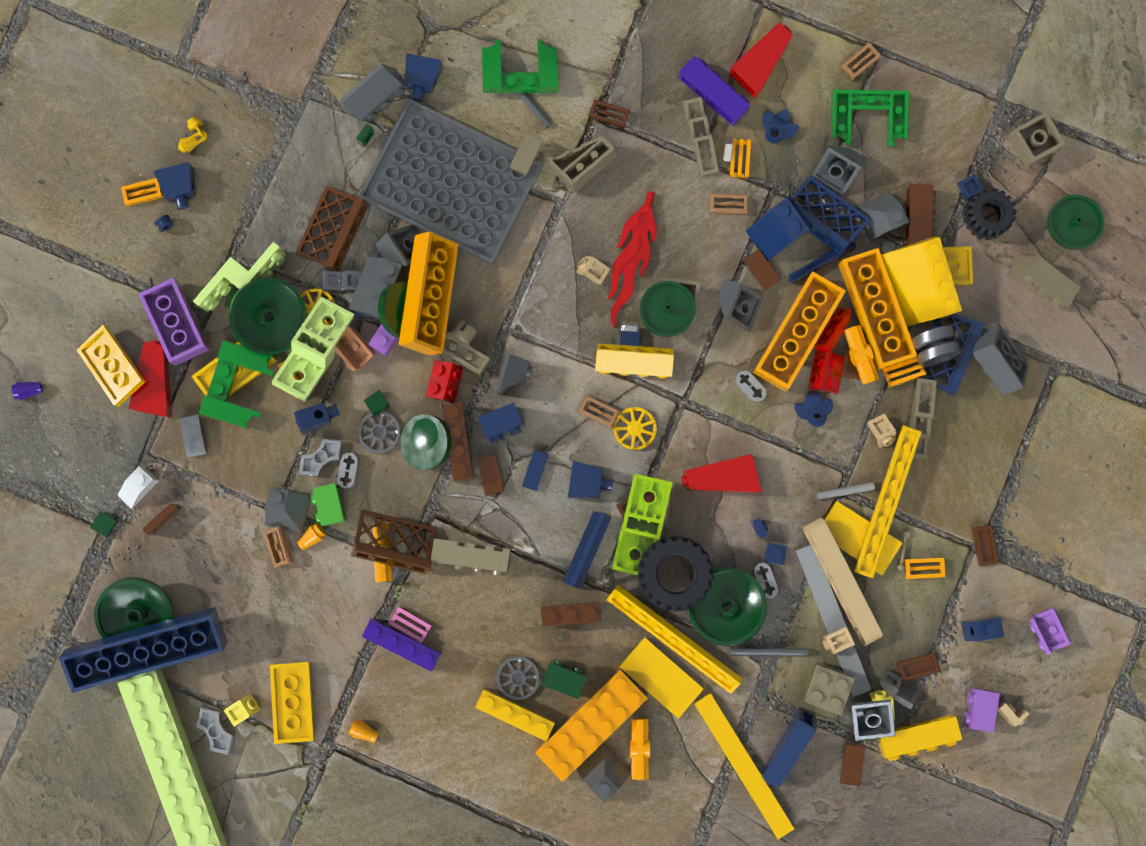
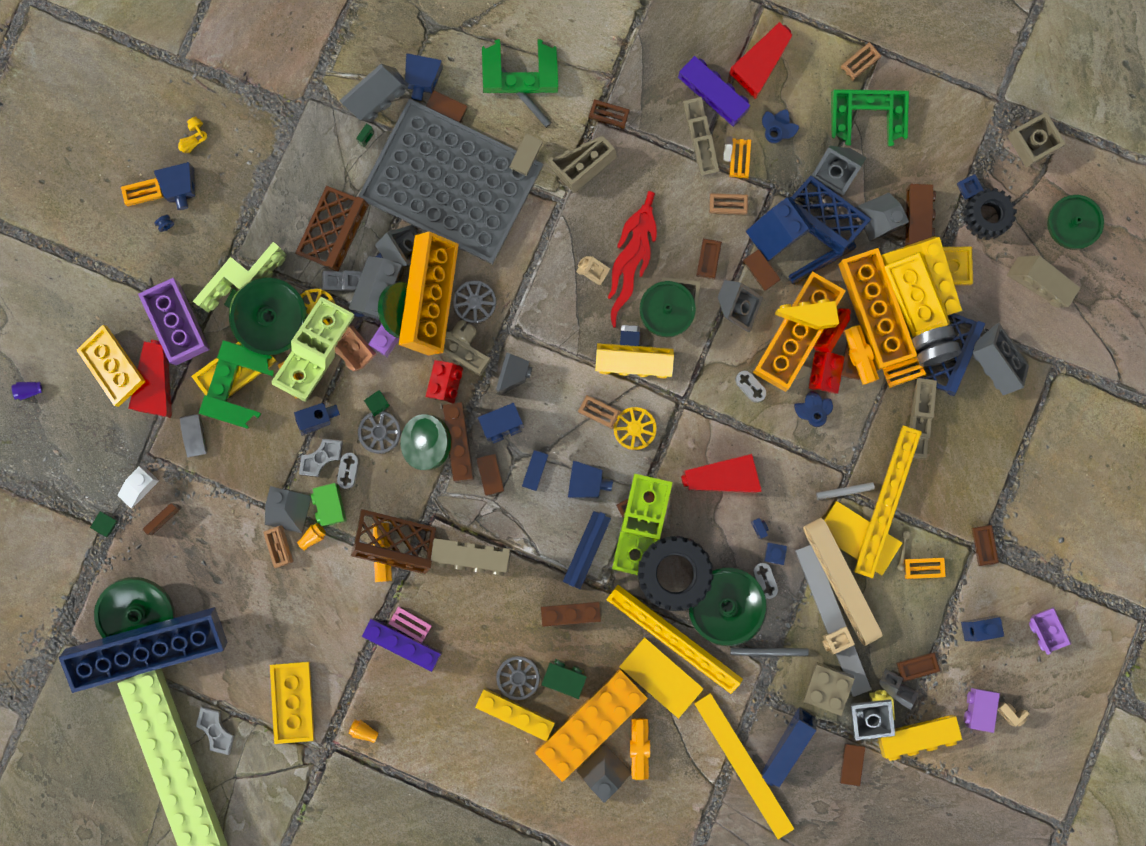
light yellow bracket [224,694,260,726] -> none
tan bracket [868,413,897,448] -> none
none -> reddish brown tile [426,90,468,123]
none -> flat silver wheel [453,281,496,323]
none -> reddish brown tile [696,238,722,280]
none -> yellow slope [775,299,839,330]
none -> yellow plate [884,252,950,337]

